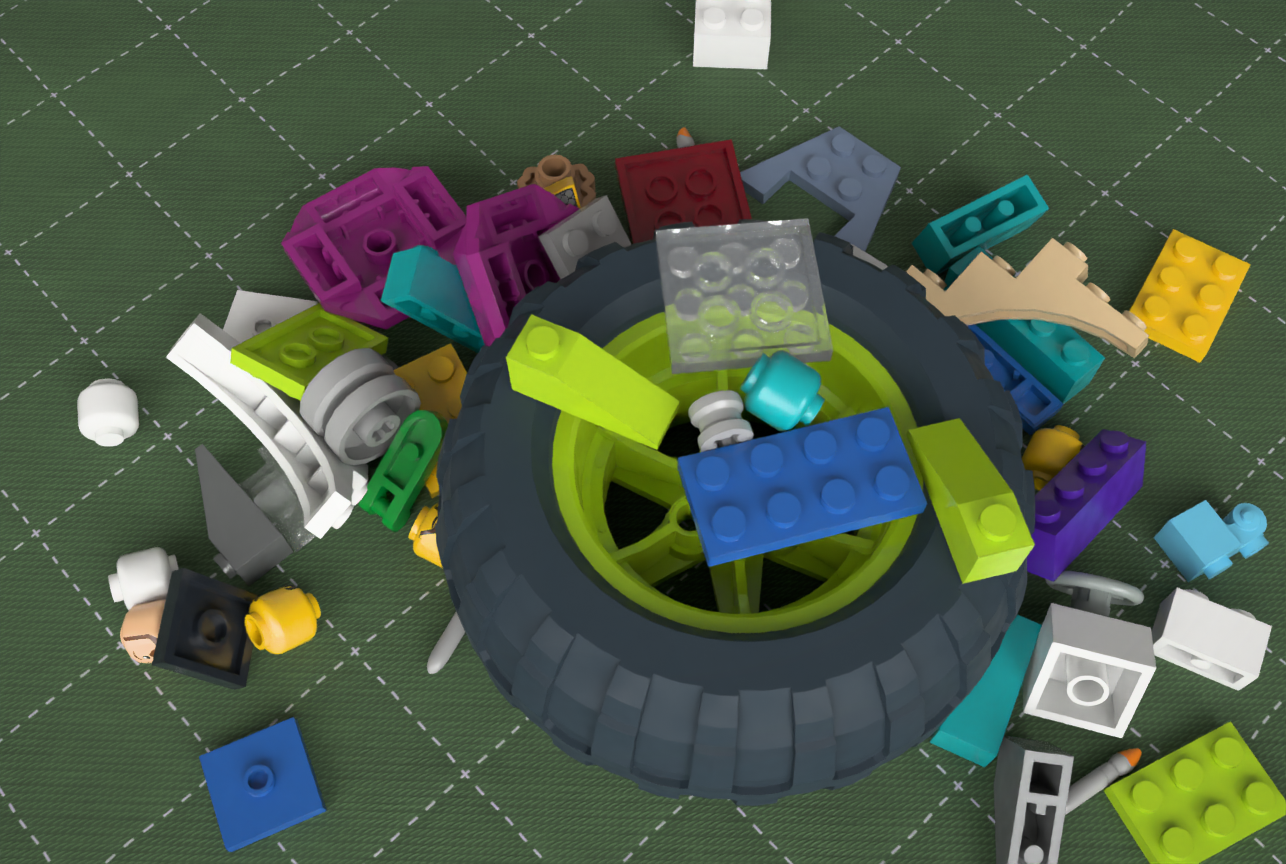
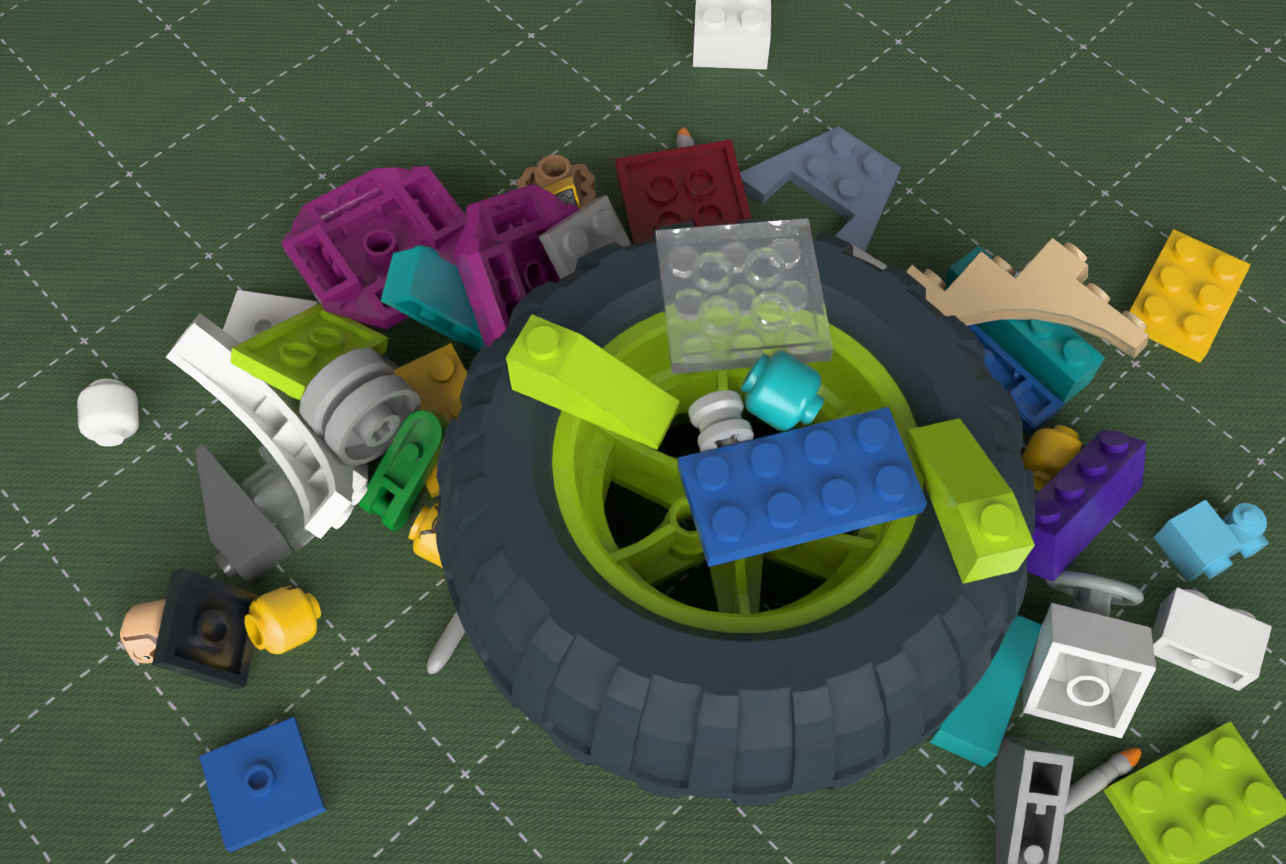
white head [108,547,178,610] -> none
teal brick [911,175,1049,275] -> none

